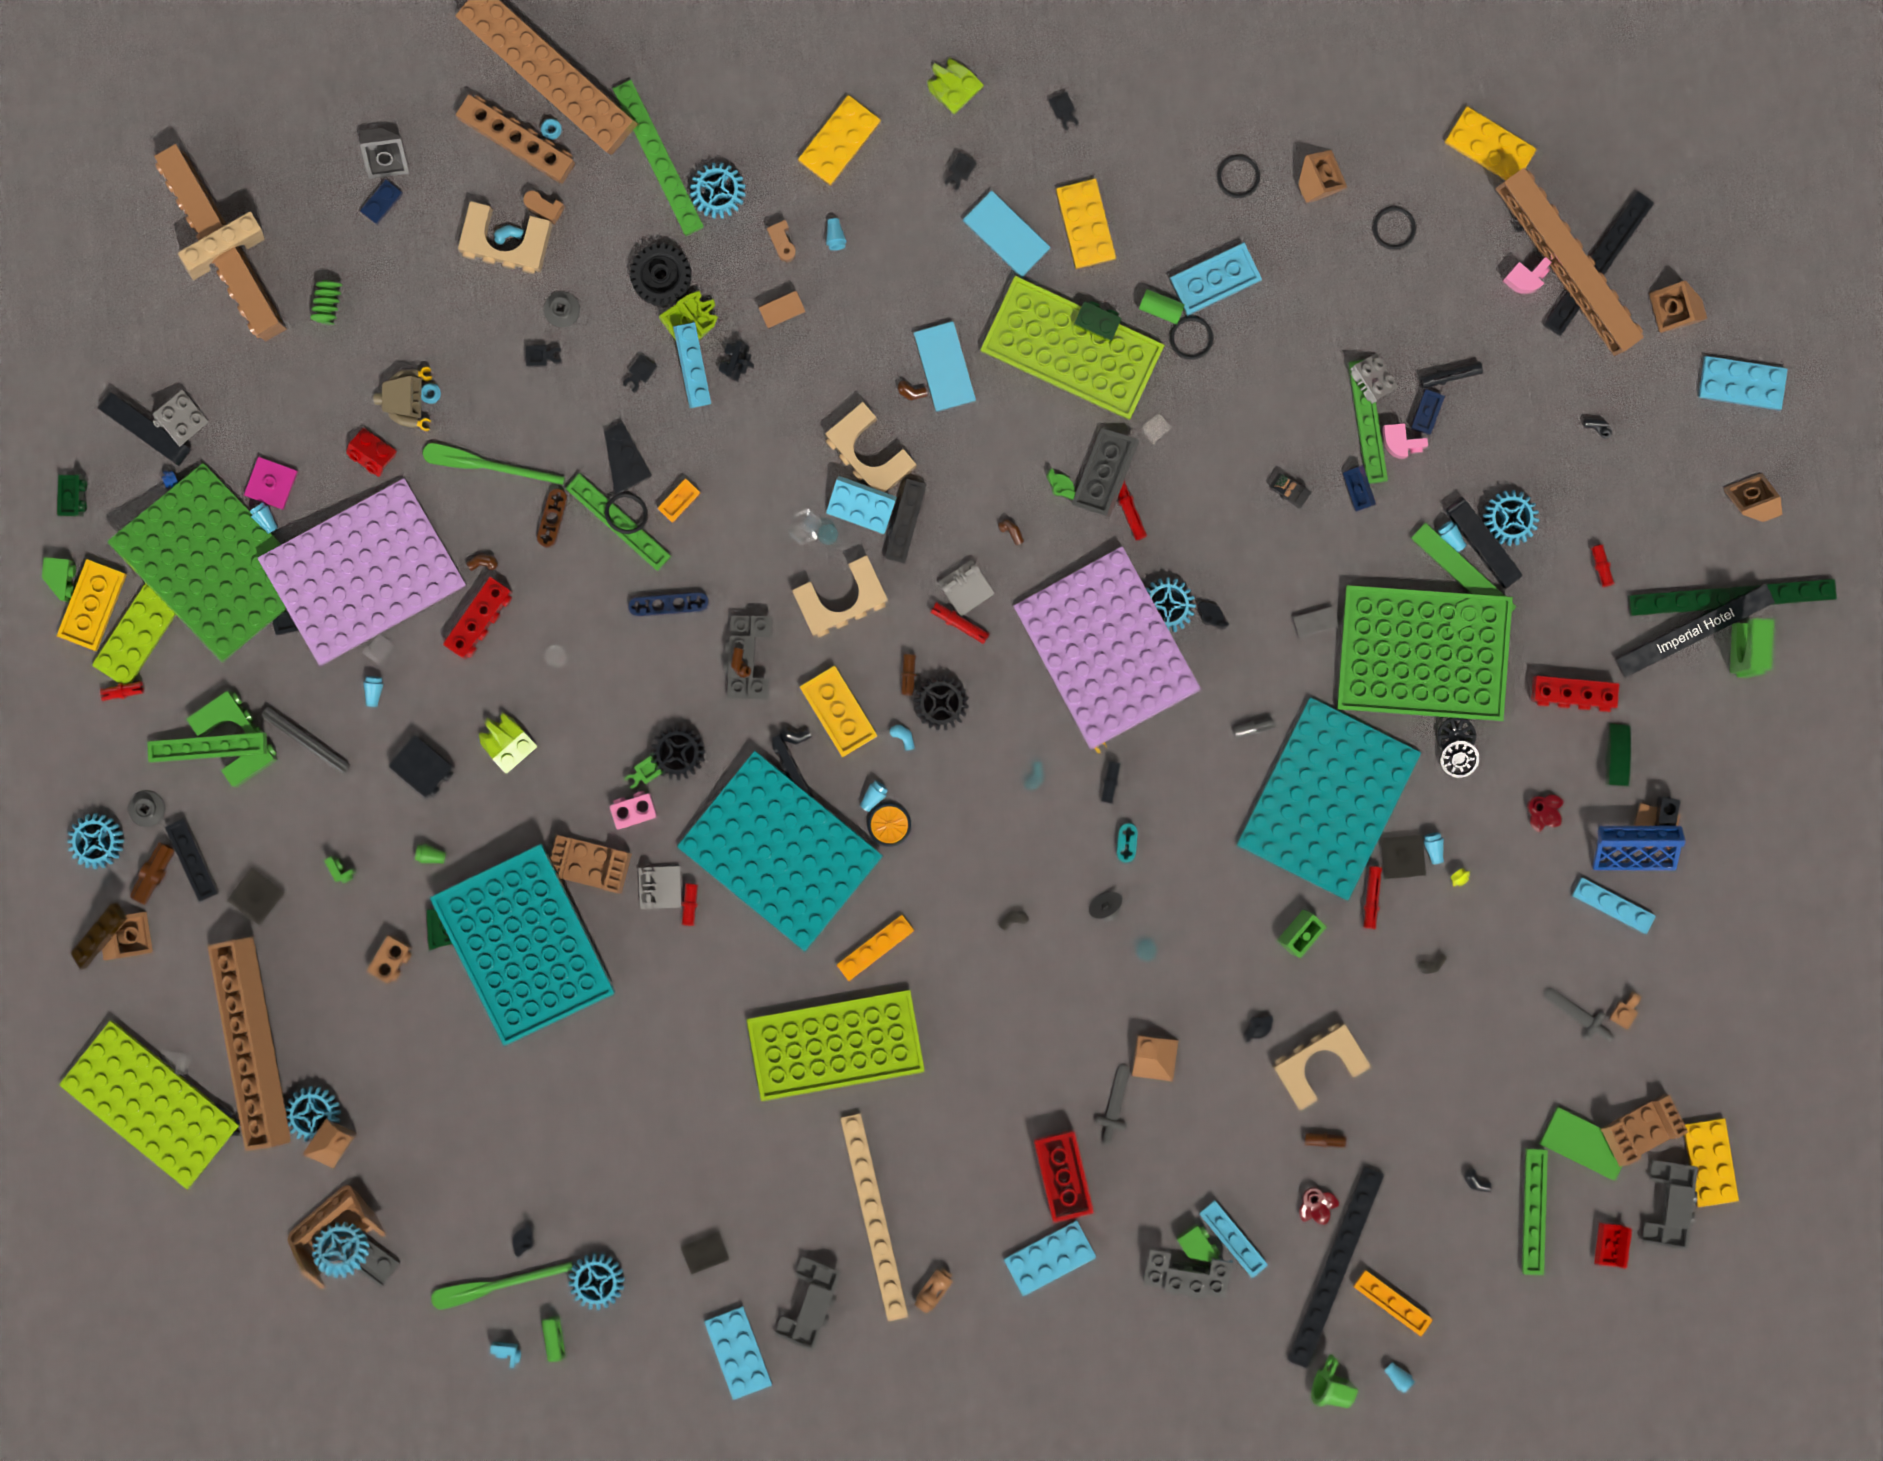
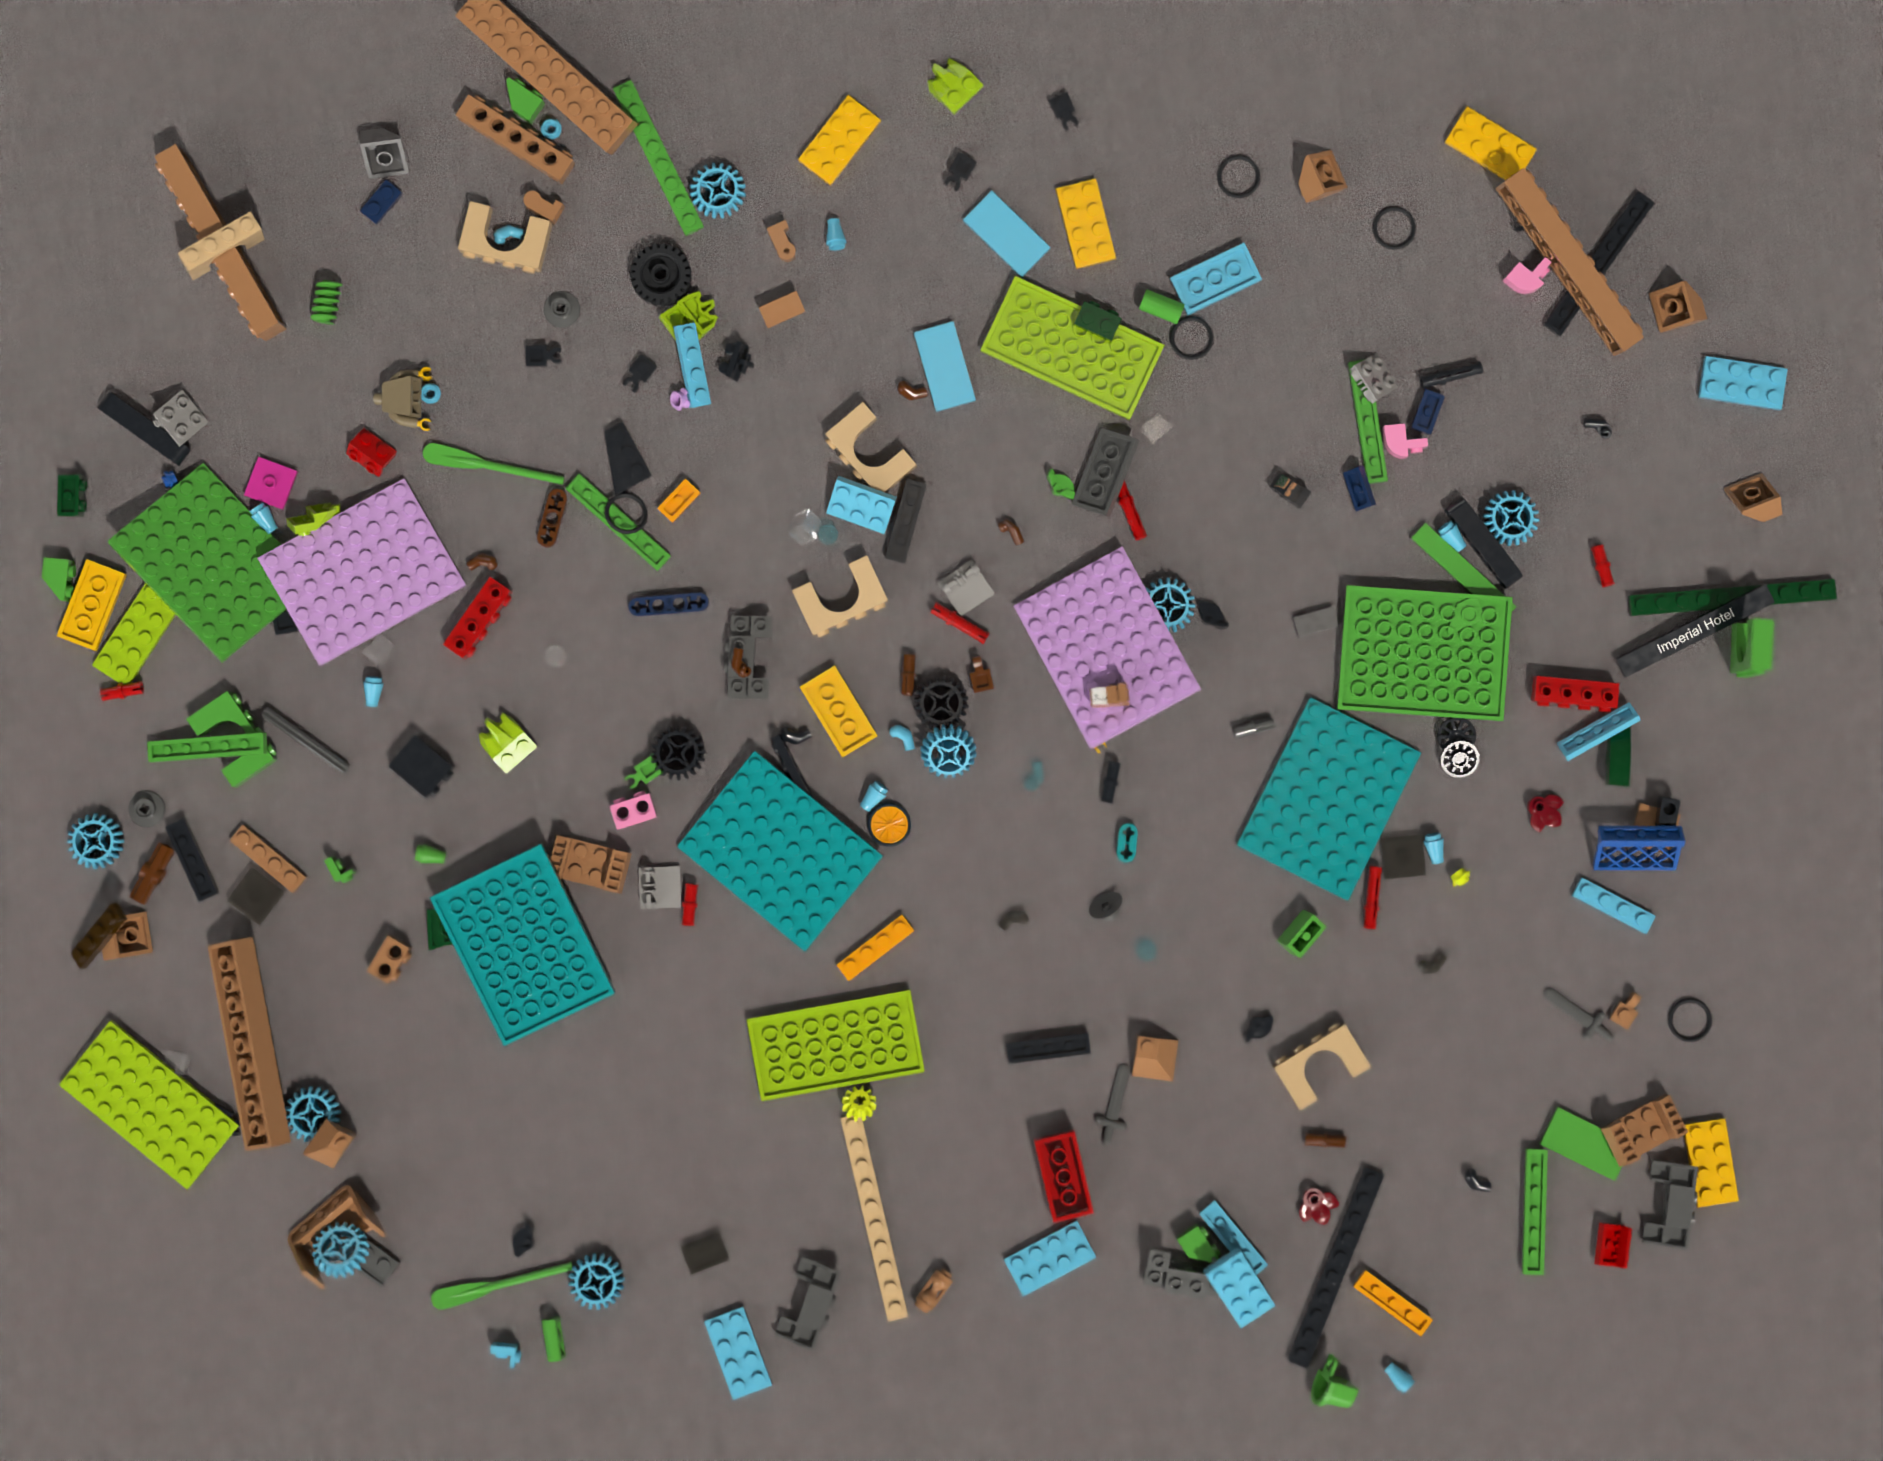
none -> medium nougat plate [229,825,308,893]
none -> lime plate [286,502,341,536]
none -> bright green slope [506,77,545,125]
none -> lavender plate [670,388,690,411]
none -> neon yellow gear [842,1086,877,1122]
none -> medium azure gear [921,724,977,779]
none -> reddish brown plate [969,656,994,693]
none -> black plate [1006,1033,1091,1064]
none -> medium nougat leg [1089,683,1130,708]
none -> medium azure plate [1203,1248,1276,1328]
none -> medium azure plate [1557,702,1641,761]
none -> black tyre [1668,998,1712,1042]

